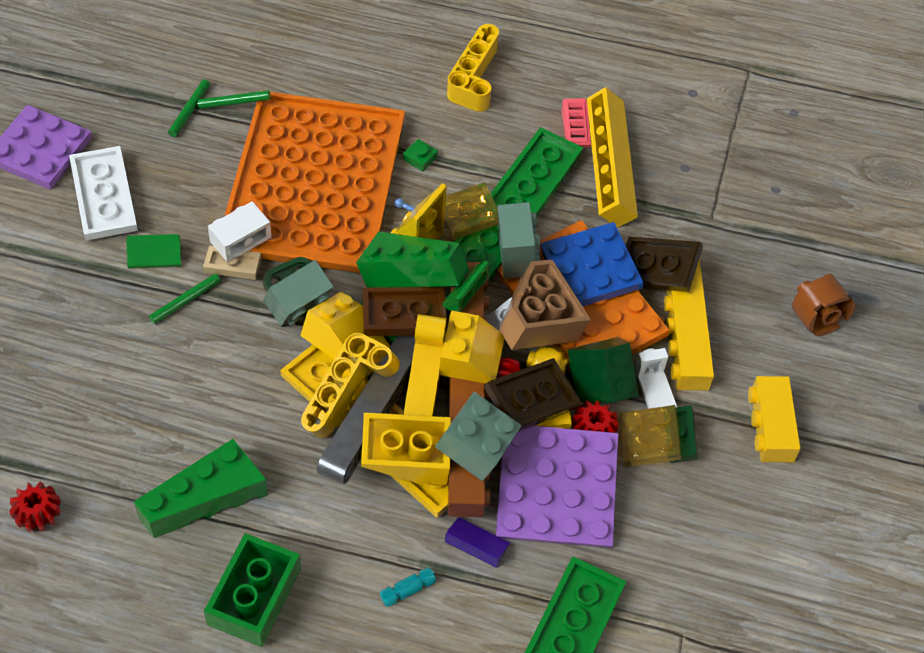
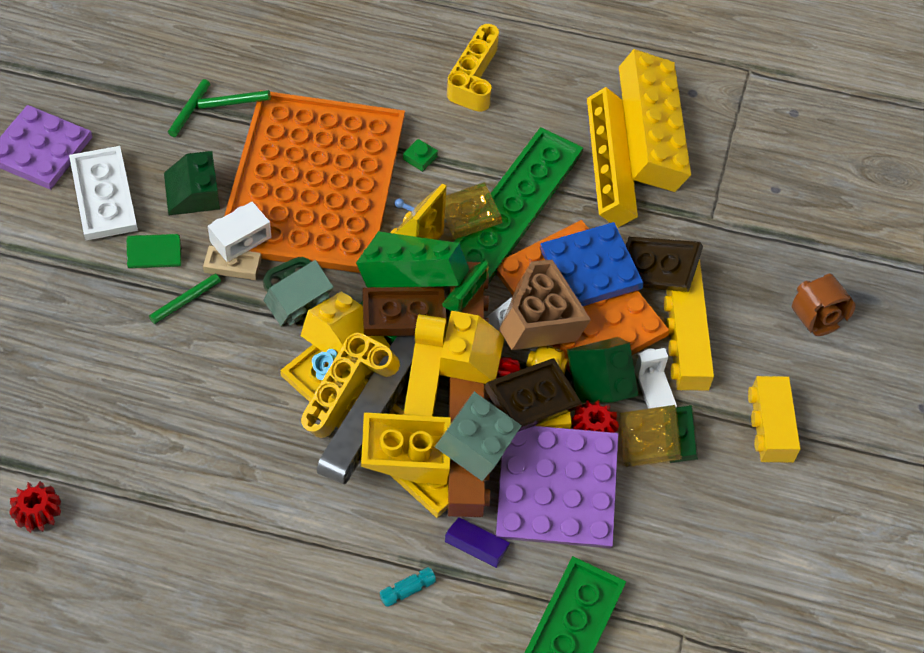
green wedge [134,439,268,538] -> none
green brick [204,533,301,647] -> none
sand green brick [497,202,540,279] -> none
coral slope [561,98,591,148] -> none
none -> dark green slope [164,151,220,216]
none -> medium azure plate [312,349,337,380]
none -> yellow brick [619,49,691,192]

